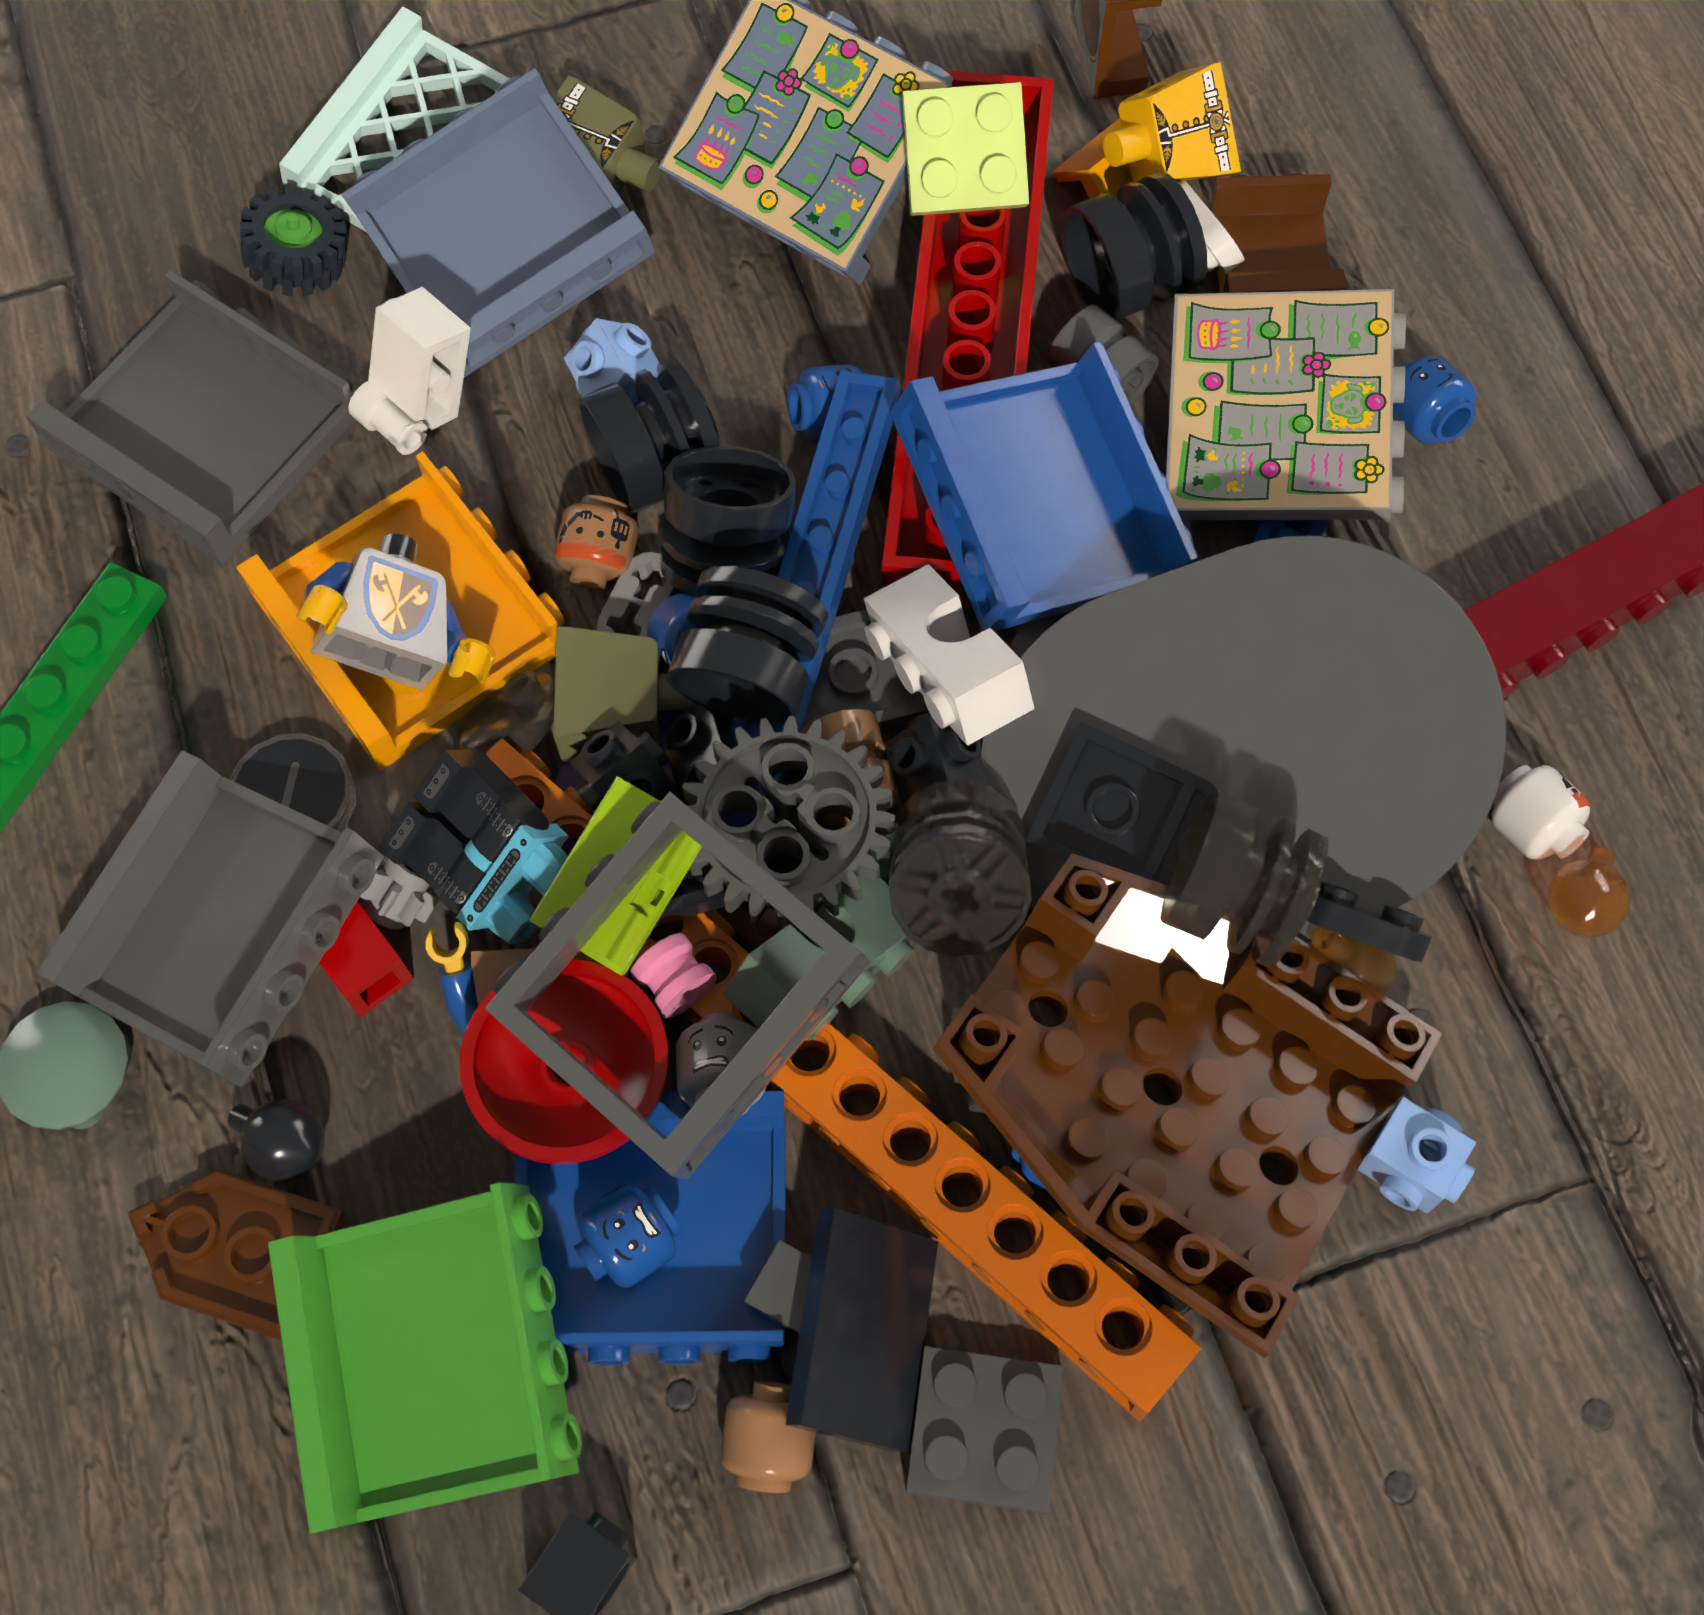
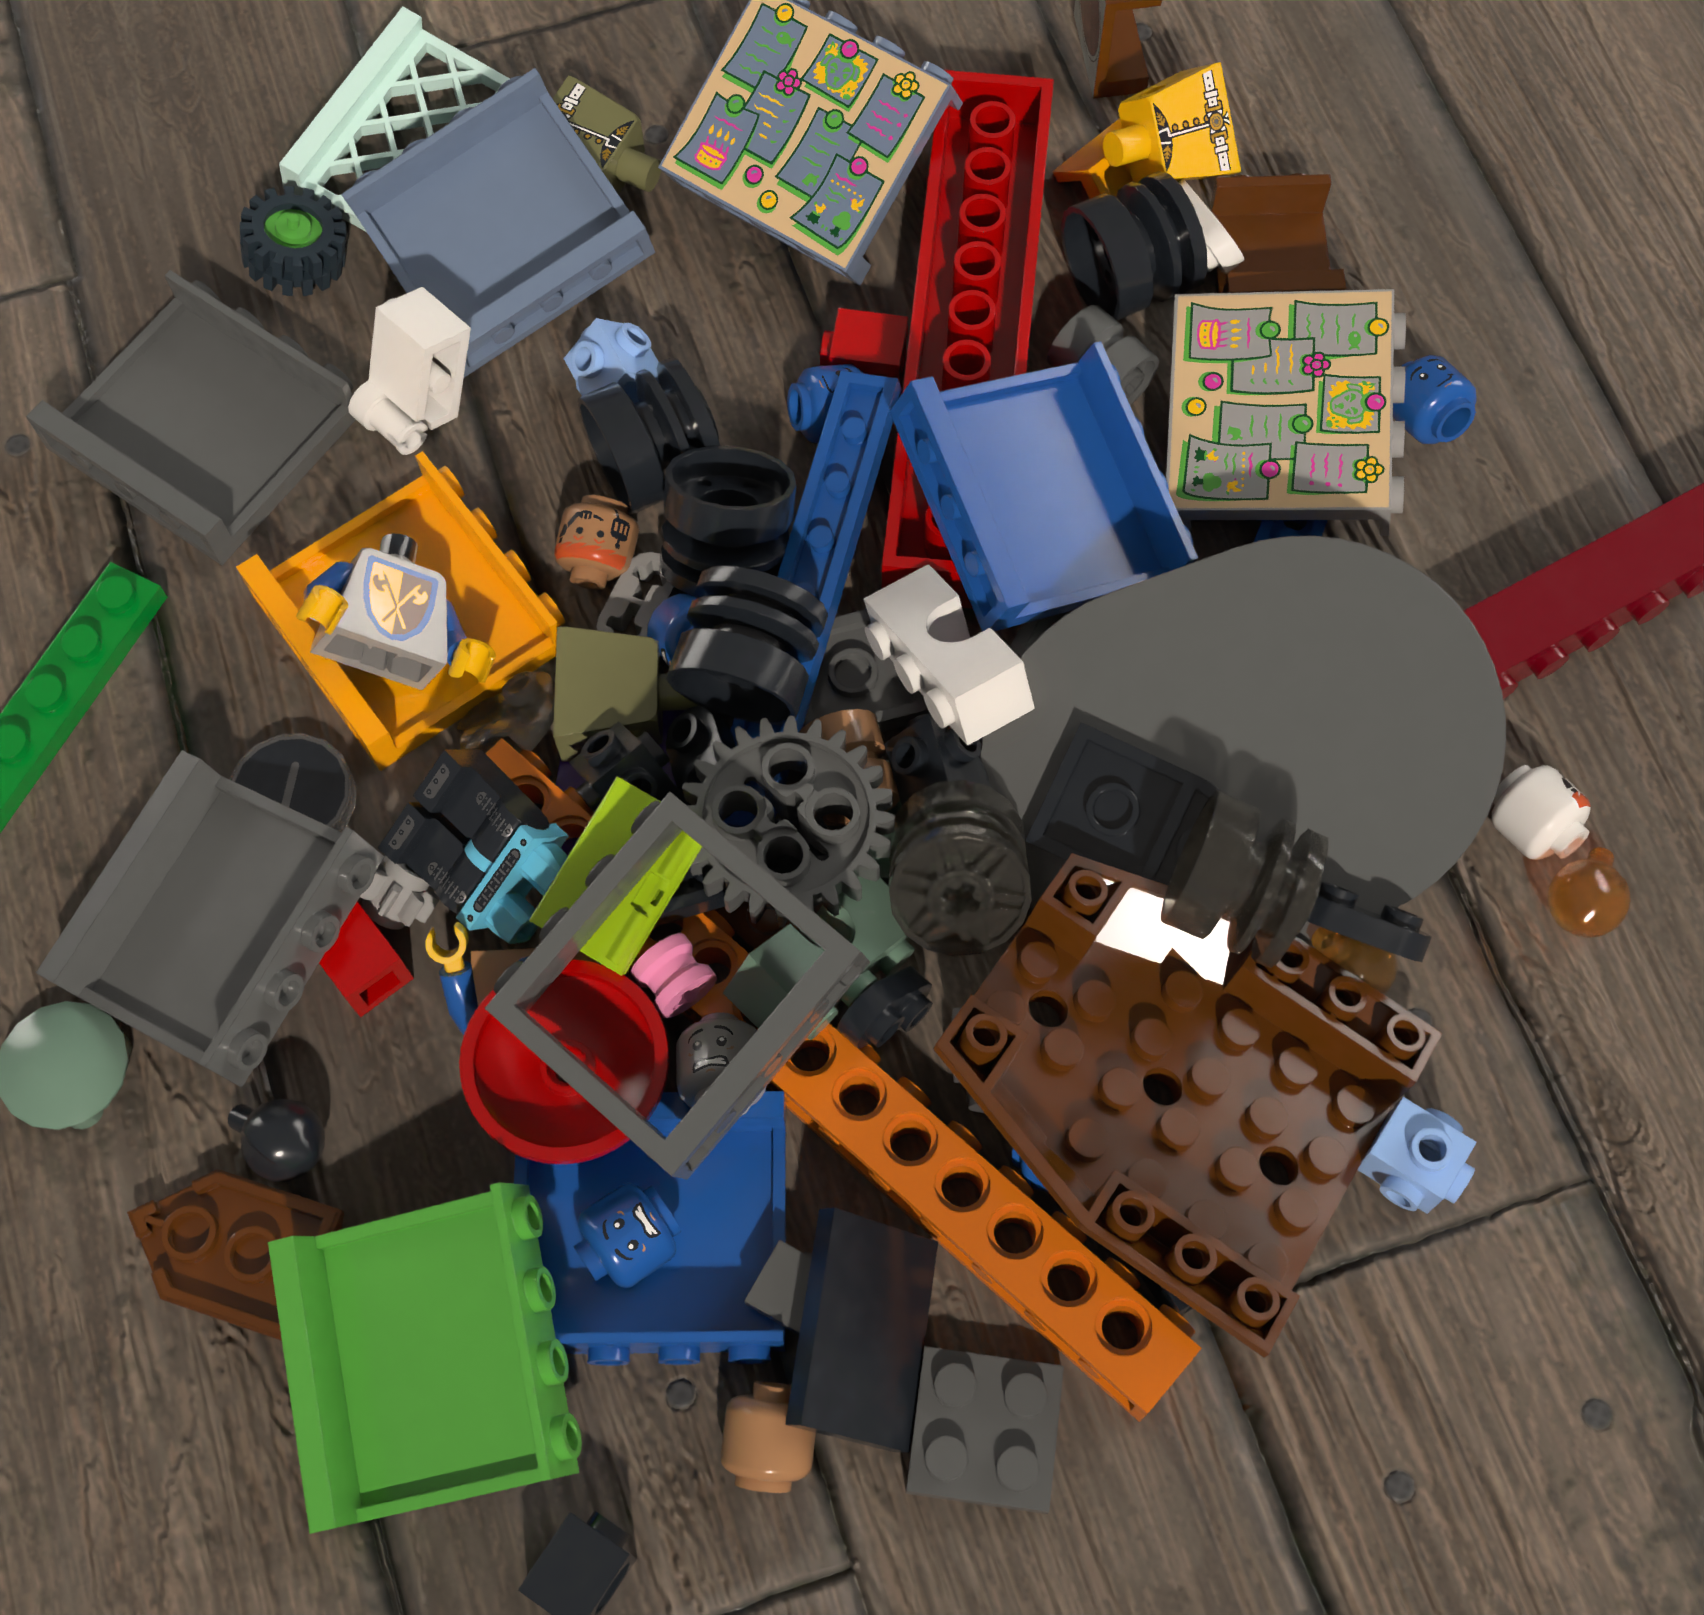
yellowish green plate [902,82,1029,216] -> none
none -> red brick [820,308,908,385]
none -> black plate [837,966,933,1049]

